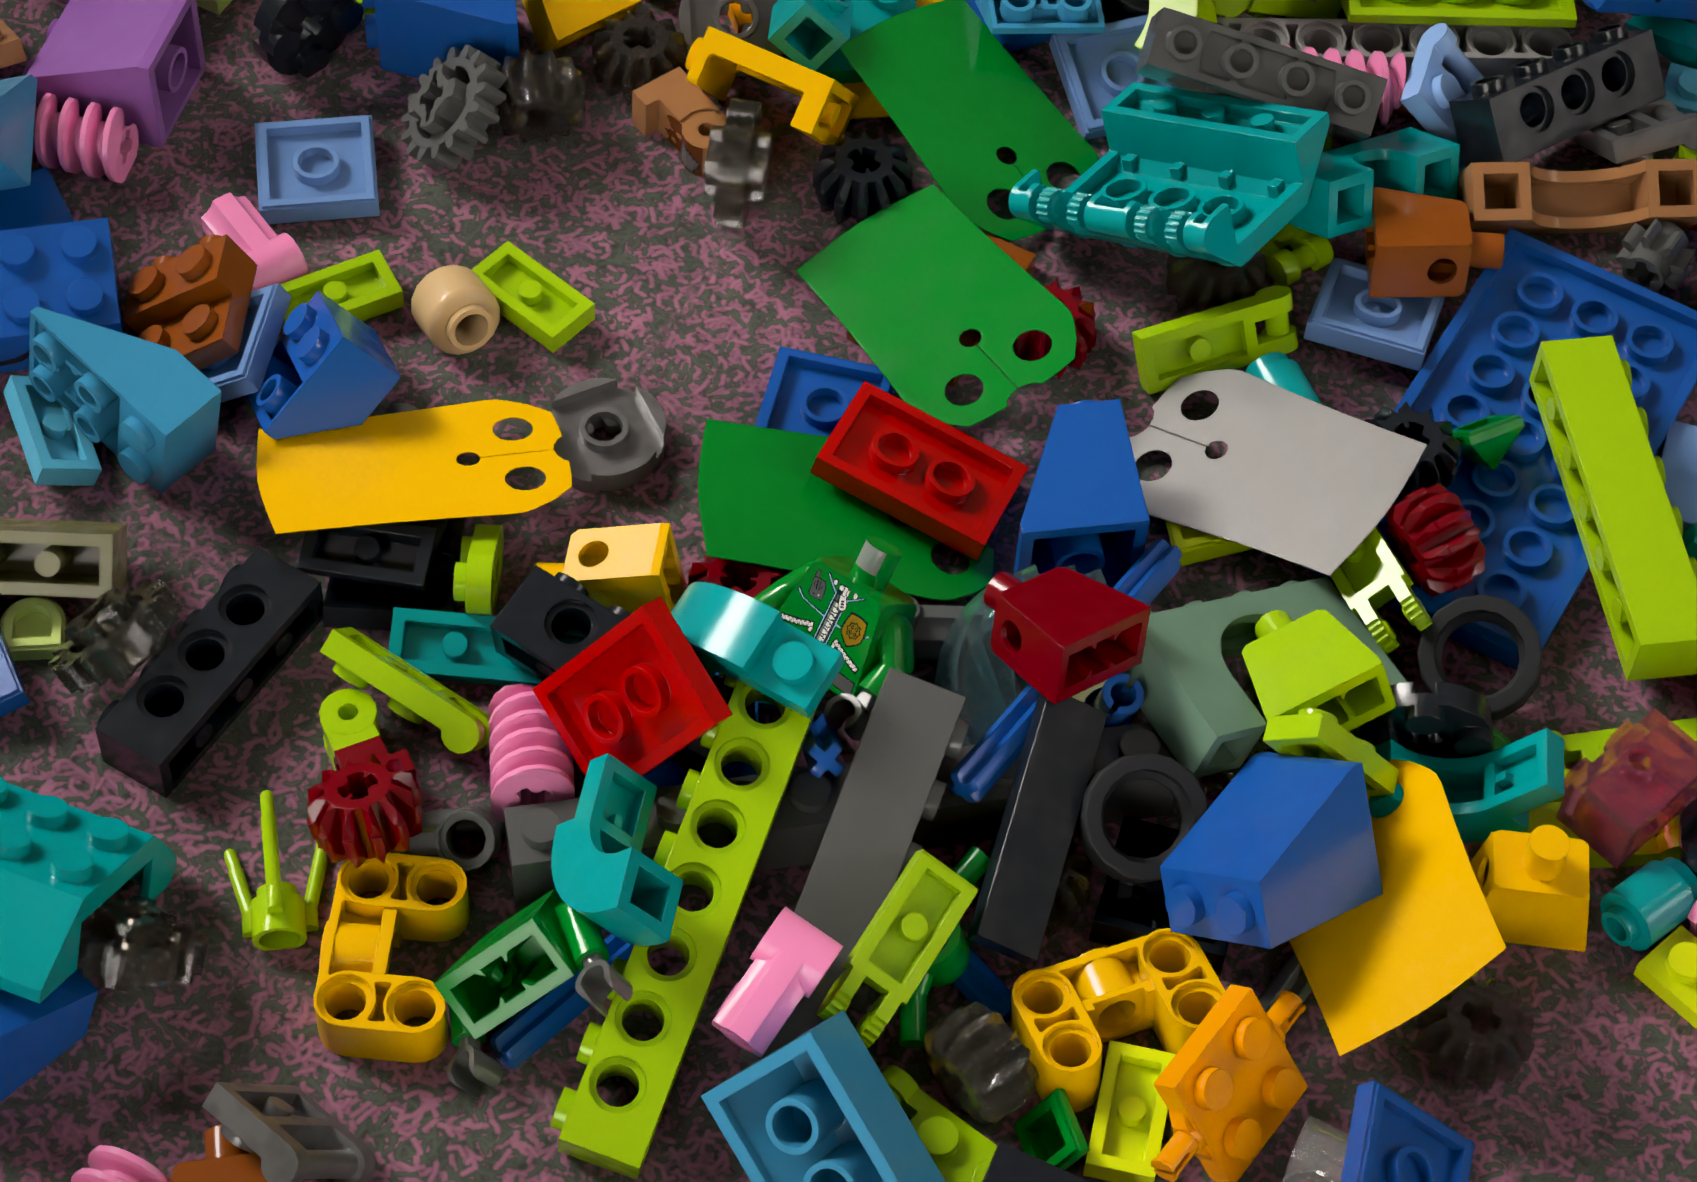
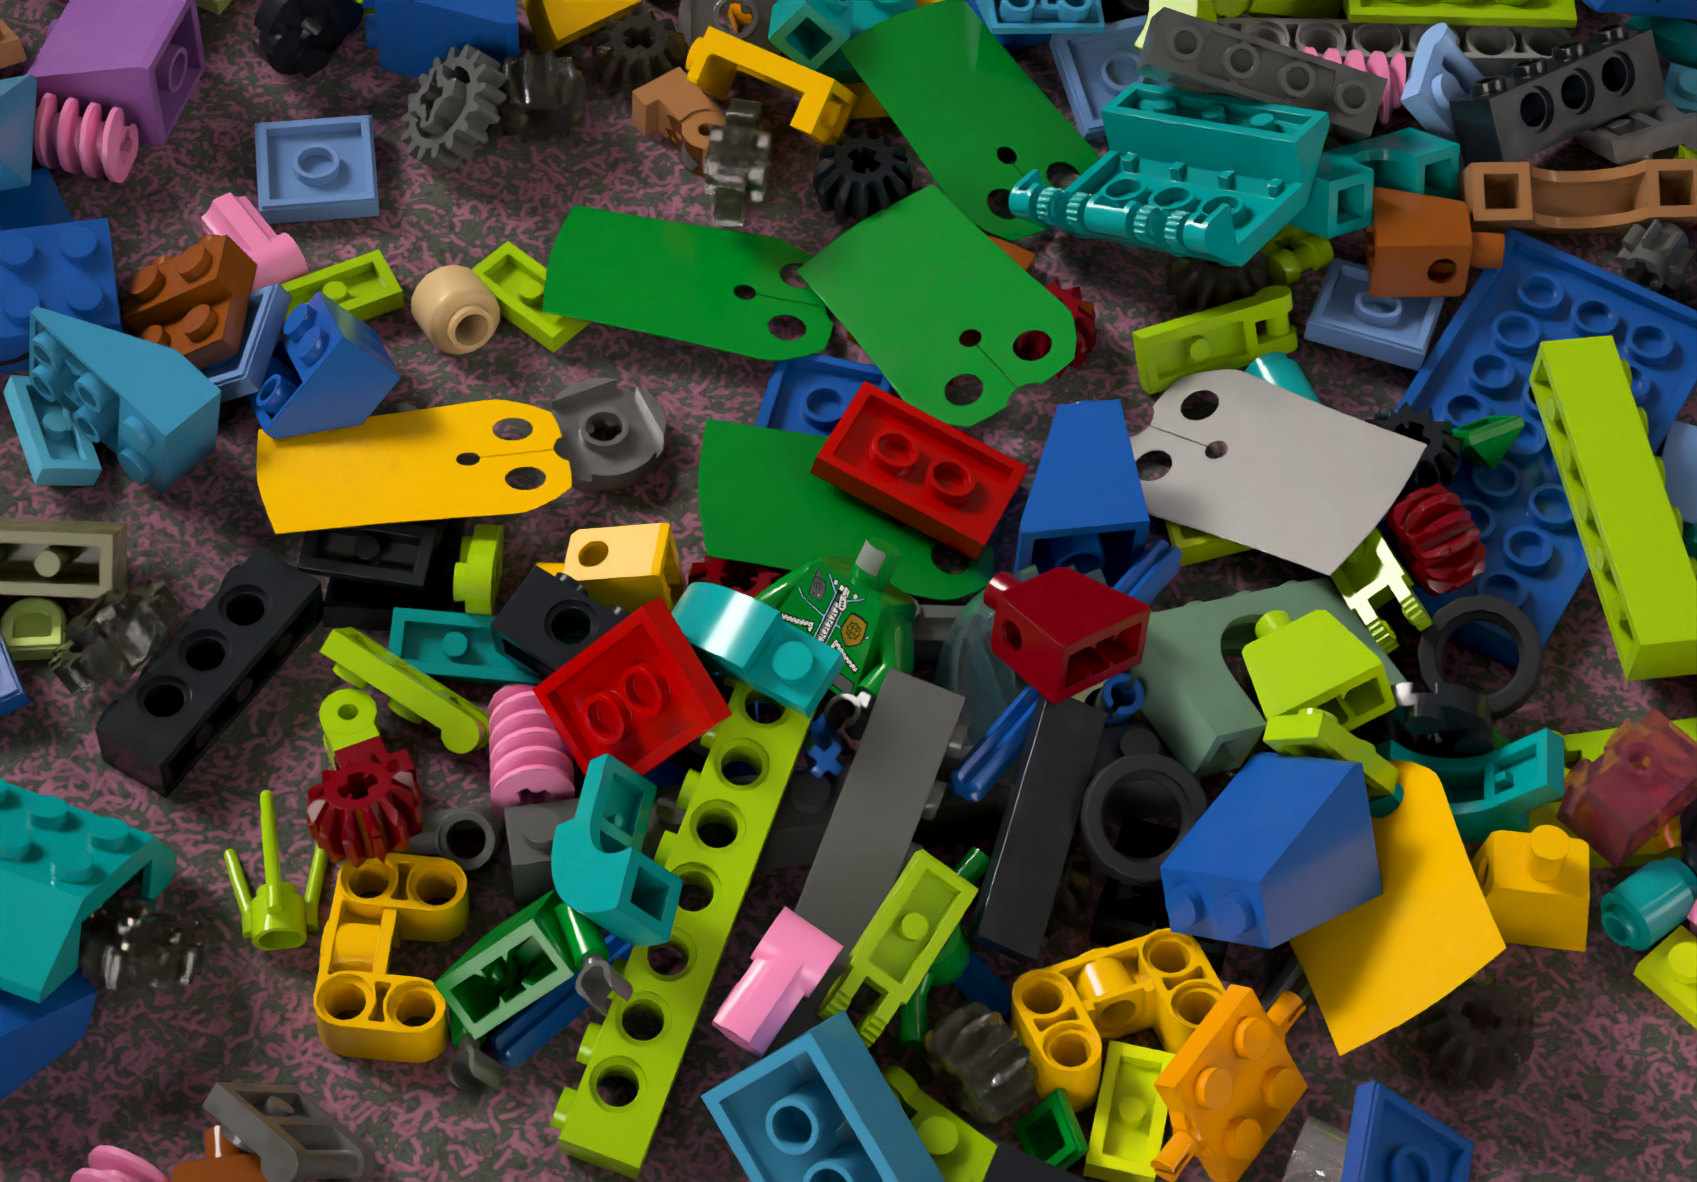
none -> green piece [543,205,834,361]

